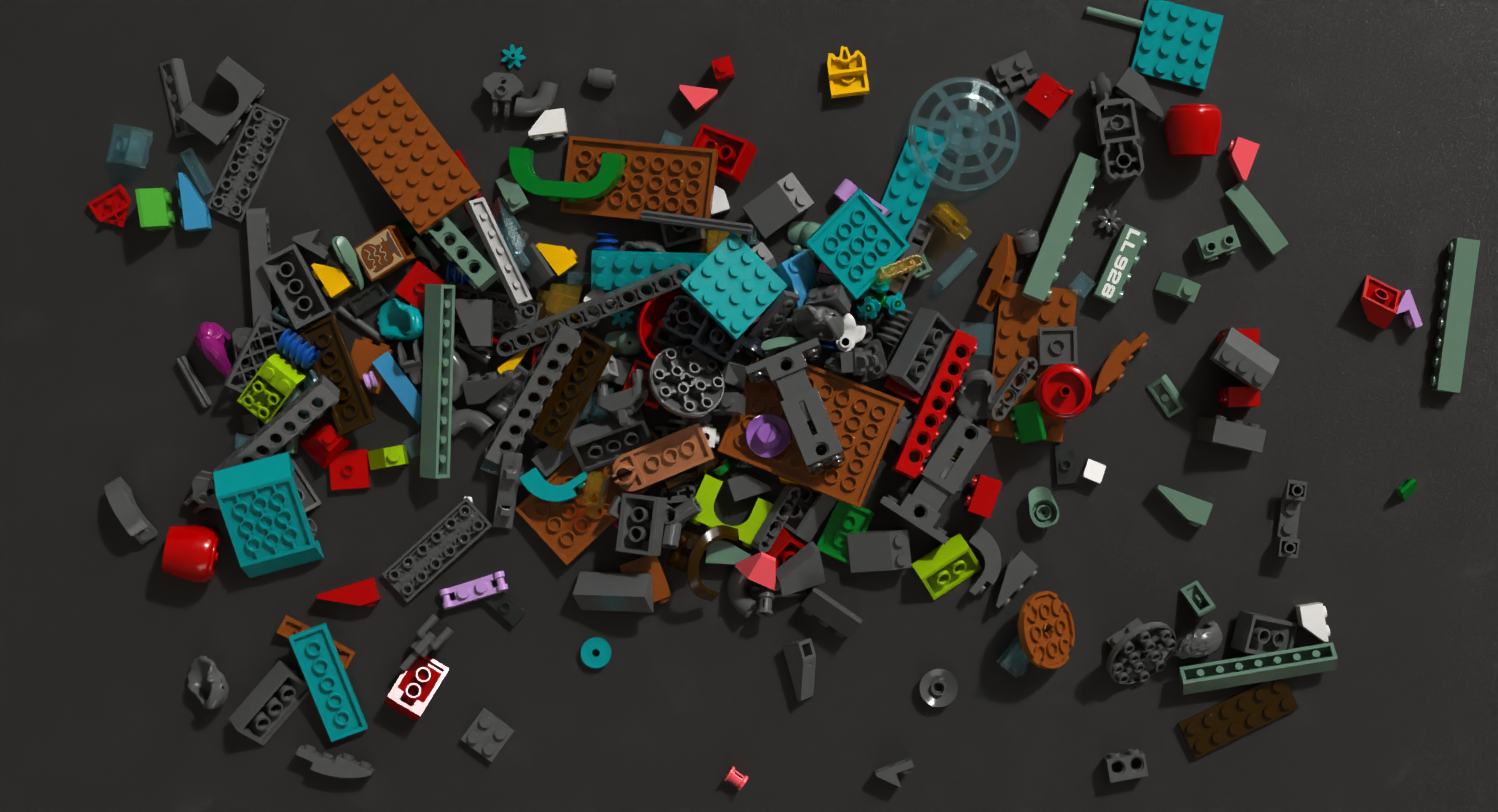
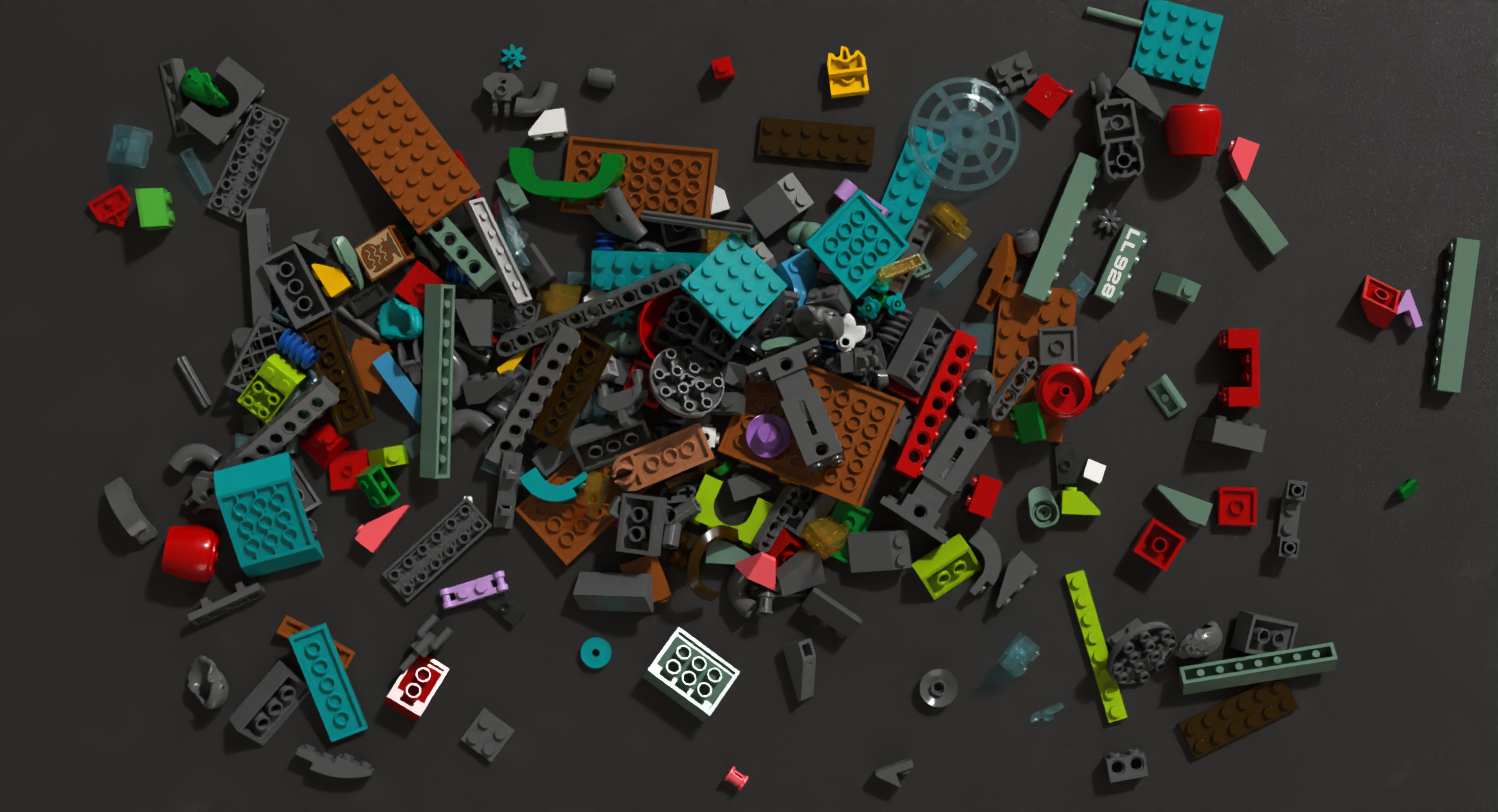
dark azure slope [176,172,212,232] -> none
magenta hair [195,322,238,380] -> none
red slope [316,577,381,608] -> none
lavender bush [363,371,378,390] -> none
yellow slope [536,243,578,277] -> none
clear light blue plate [659,130,683,146] -> none
coral slope [679,85,718,112] -> none
red slope [691,124,758,183] -> none
dark orange plate [1017,591,1075,669] -> none
sand green slope [1180,580,1216,617] -> none
sand green brick [1193,225,1241,262] -> none
dark grey slope [1209,327,1280,392] -> none
white slope [1295,602,1330,642] -> none
none -> dark grey cylinder [168,443,222,473]
none -> green piece [180,67,229,109]
none -> dark grey hinge [187,581,267,626]
none -> green brick [355,464,401,509]
none -> coral slope [355,505,410,553]
none -> dark grey pin [587,185,648,243]
none -> sand green slope [642,627,740,722]
none -> dark brown plate [758,116,875,166]
none -> clear yellow torso [801,517,850,559]
none -> dark grey connector [866,369,889,392]
none -> clear light blue piece [1030,702,1064,723]
none -> lime slope [1059,487,1100,515]
none -> lime plate [1064,570,1128,723]
none -> red brick [1130,518,1186,571]
none -> red plate [1217,487,1257,526]

